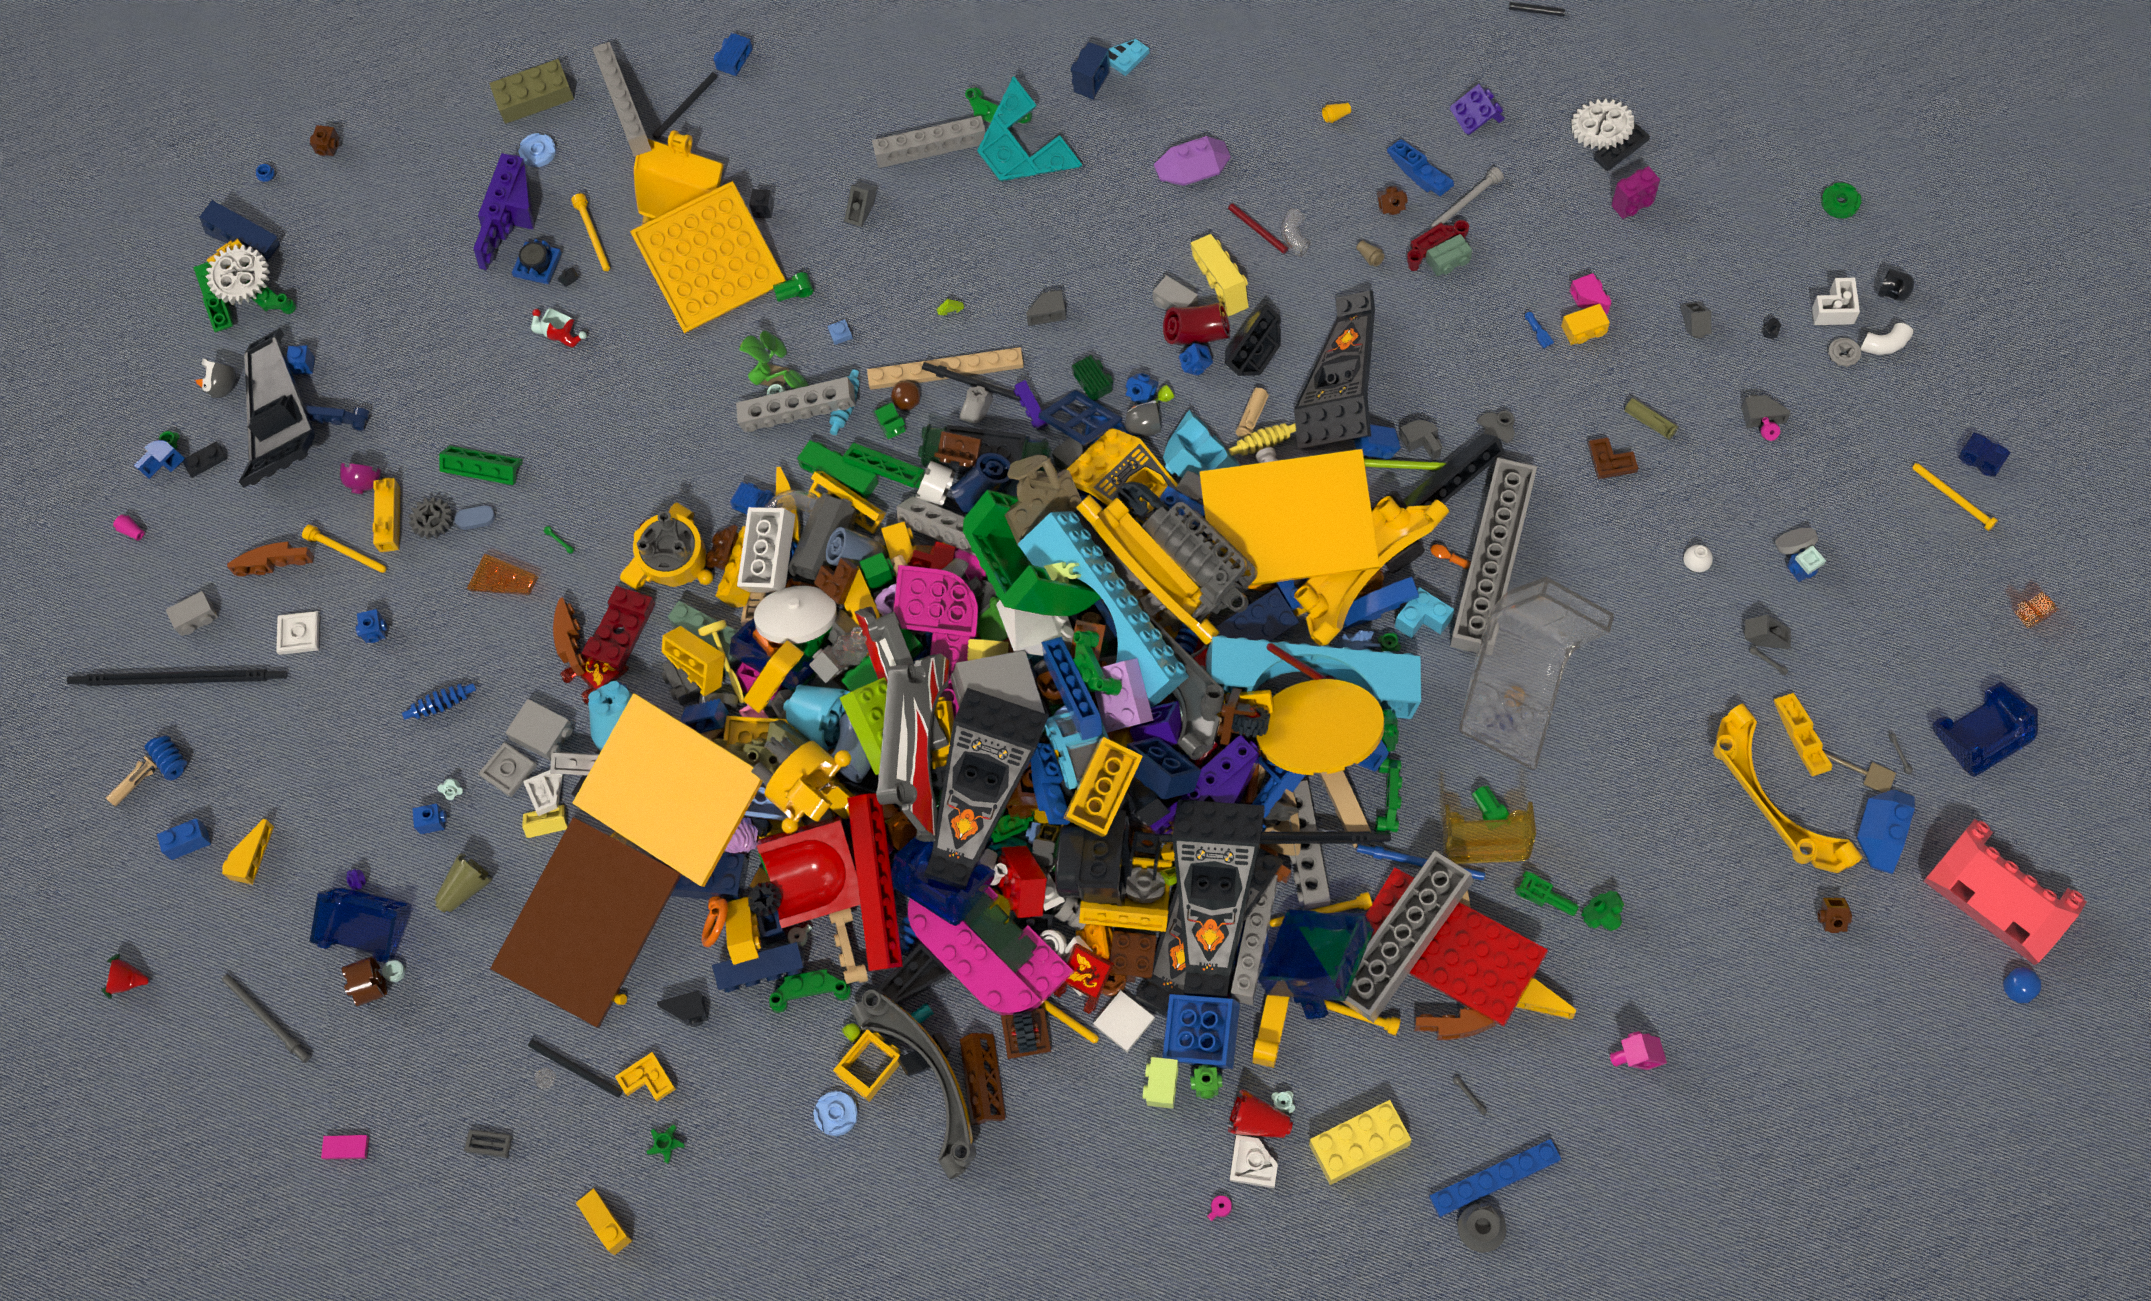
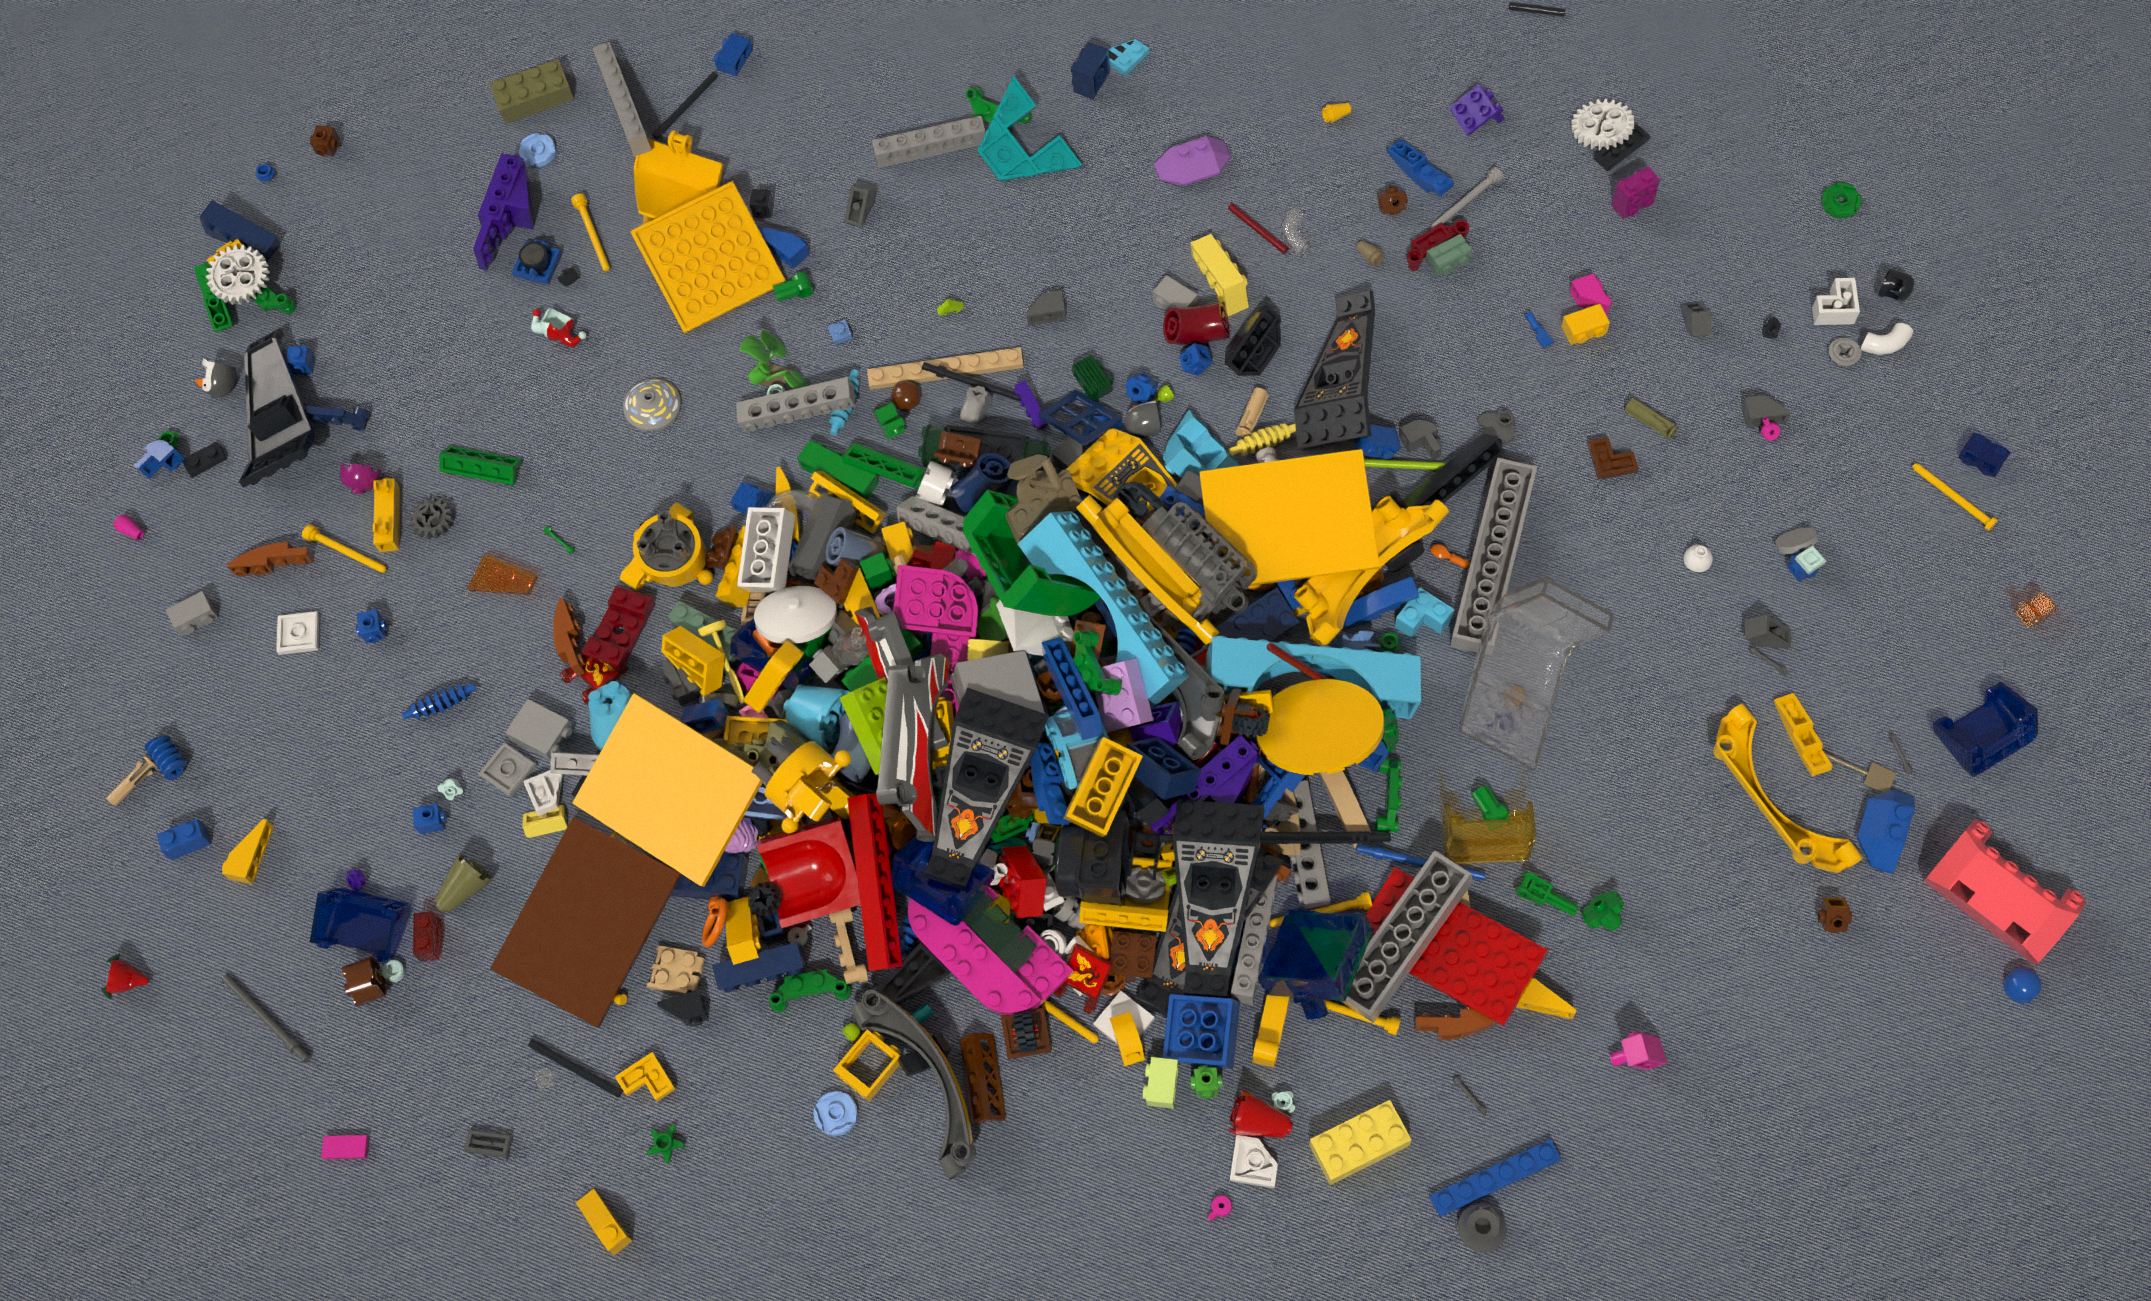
black axle [67,669,287,686] -> none
sand blue tile [455,505,495,530] -> none
yellowish green plate [1044,562,1081,583] -> none
none -> clear red brick [413,911,441,961]
none -> light grey dish [623,379,681,431]
none -> tan plate [646,945,705,995]
none -> blue slope [757,226,809,269]
none -> yellow brick [1109,1011,1145,1067]

